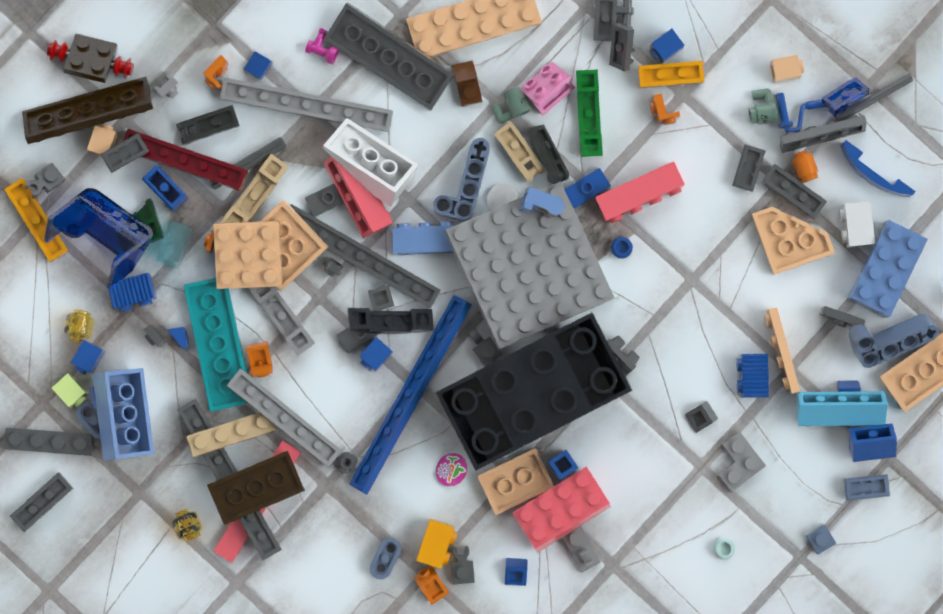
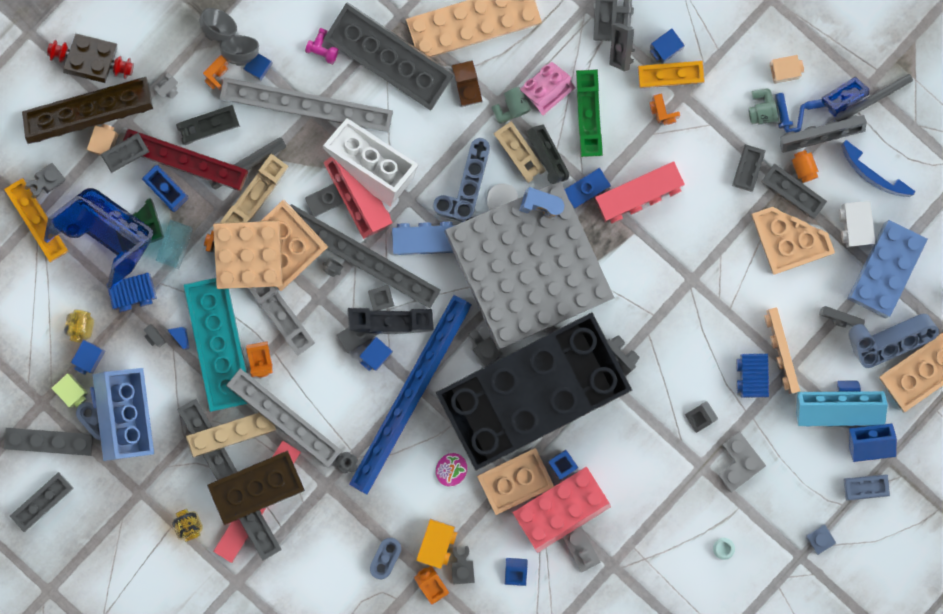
blue plate [611,237,633,259] -> none
none -> dark grey piece [199,8,237,42]
none -> dark grey piece [220,36,259,66]

